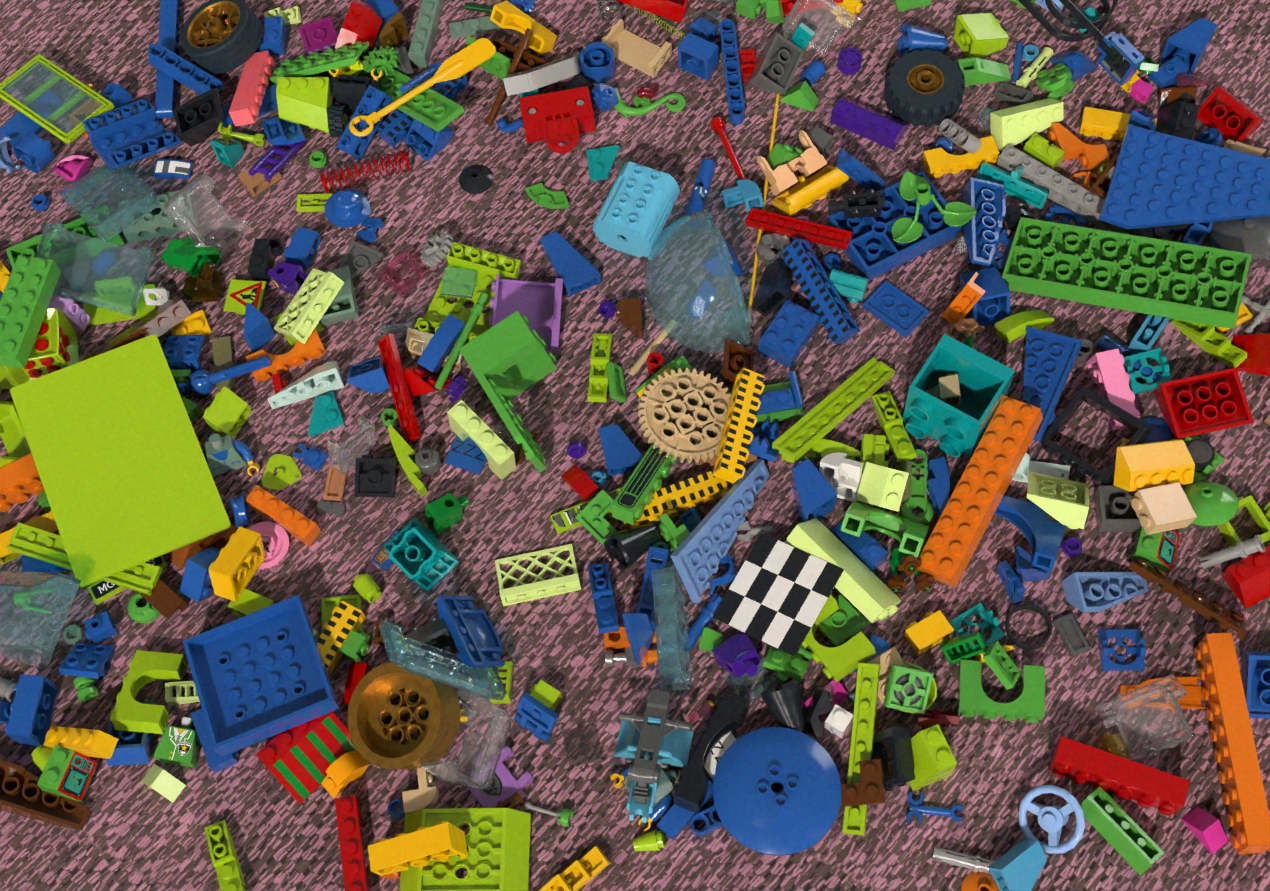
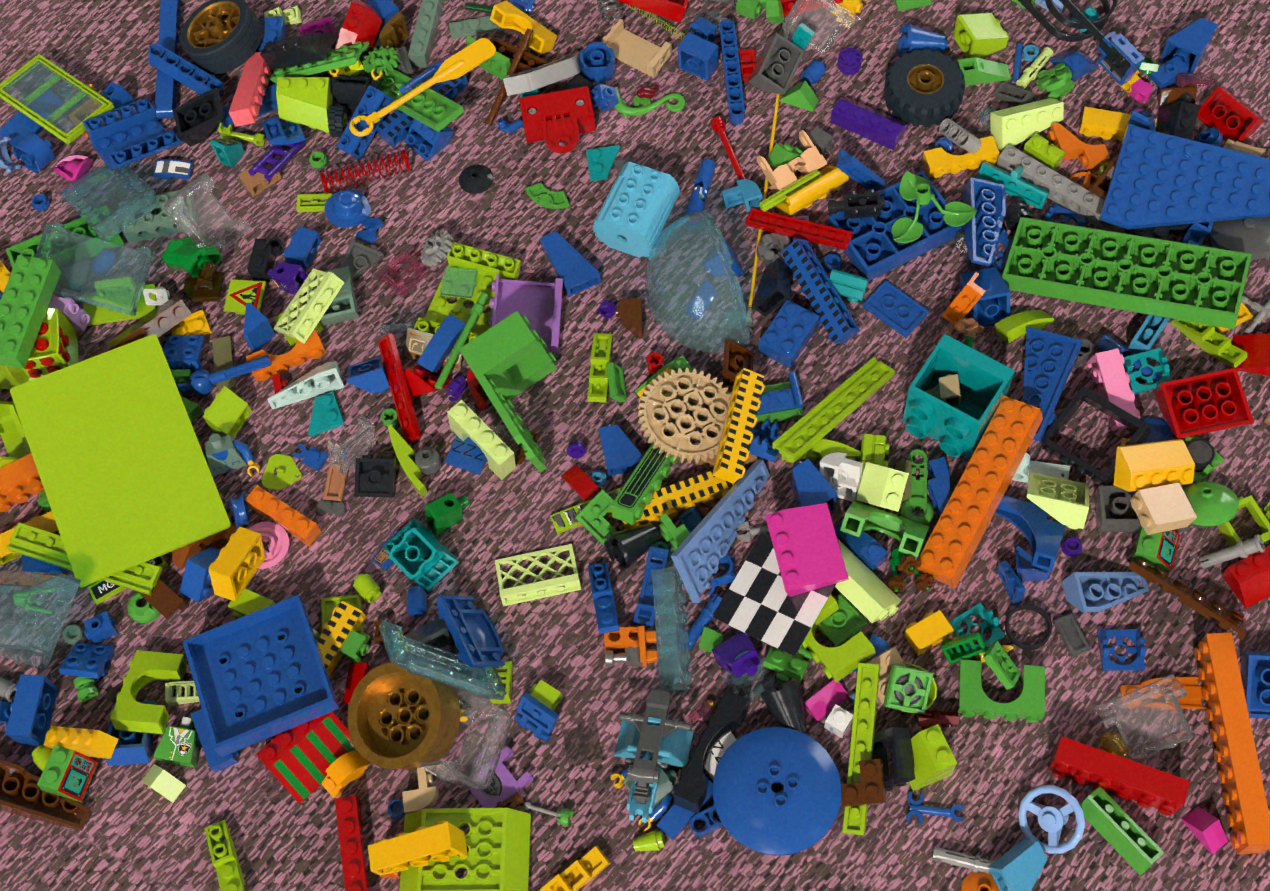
blue slope [622,613,656,665] -> none
tan bar [628,319,677,376] -> none
black slope [805,687,833,738] -> none
lime slope [871,391,916,463] -> none
none -> black slope [260,33,337,70]
none -> blue brick [406,586,427,618]
none -> red slope [467,369,486,412]
none -> lime axle [759,170,822,212]
none -> dark pink slope [765,503,849,597]

